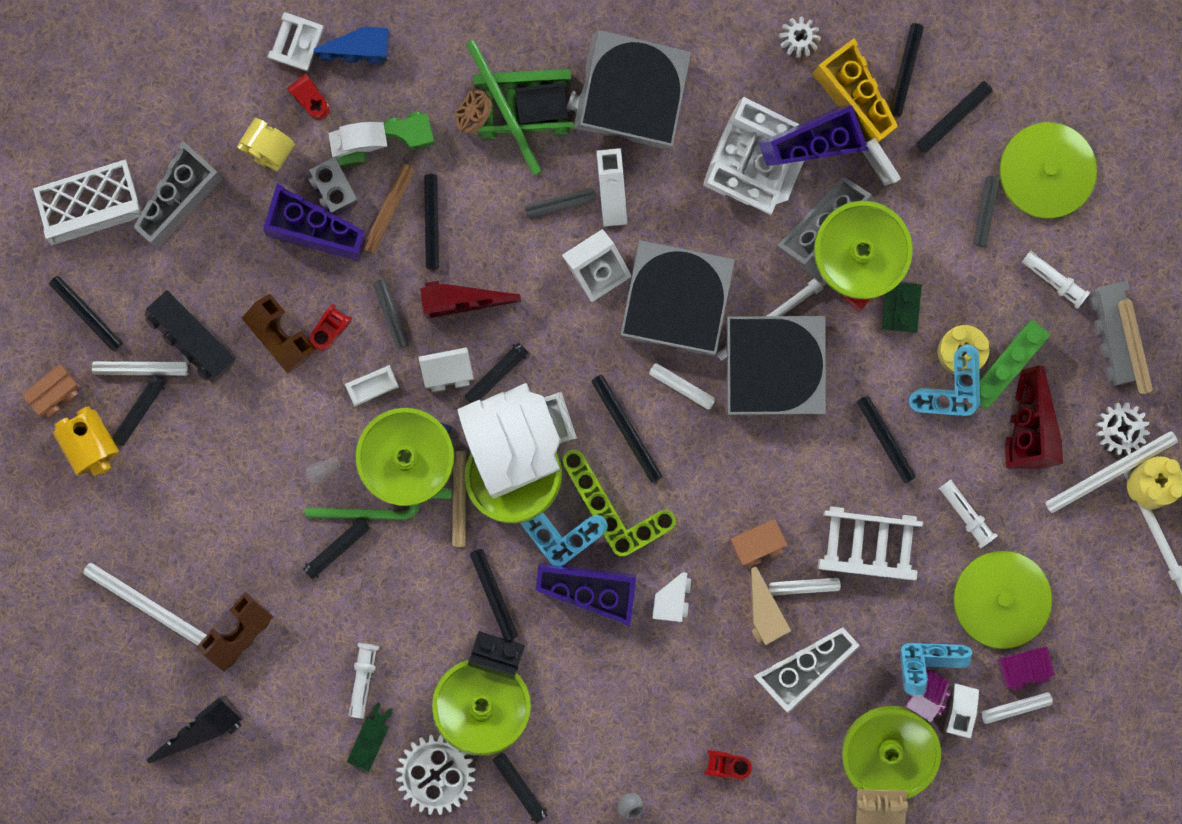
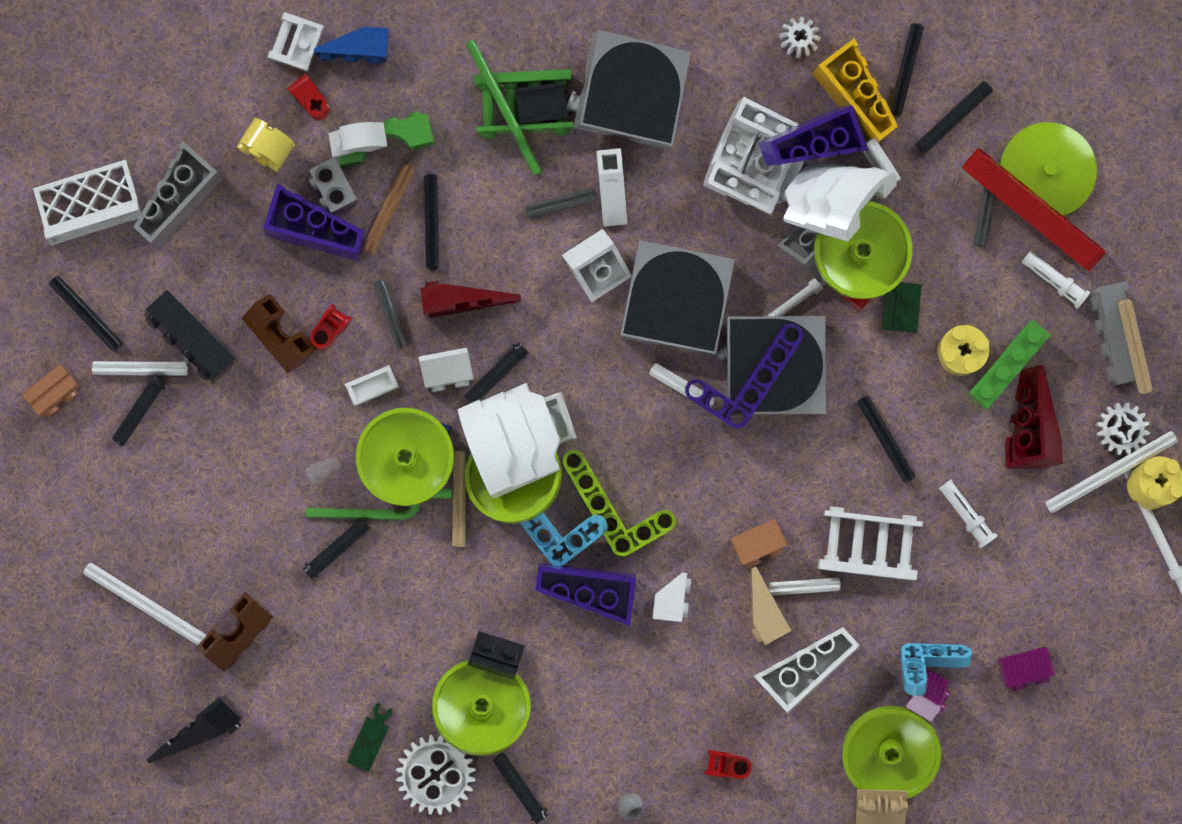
yellow cylinder [53,406,120,477] -> none
white pin [348,643,380,718] -> none
medium nougat wheel [455,90,492,134] -> none
black axle [470,549,518,641] -> none
black axle [592,375,662,483] -> none
medium azure beam [909,344,980,416] -> none
white slope [943,684,979,738] -> none
lime dish [953,551,1052,649] -> none
white axle [981,692,1053,724] -> none
none -> dark purple beam [685,324,803,428]
none -> white slope [784,162,897,242]
none -> red beam [962,148,1106,271]

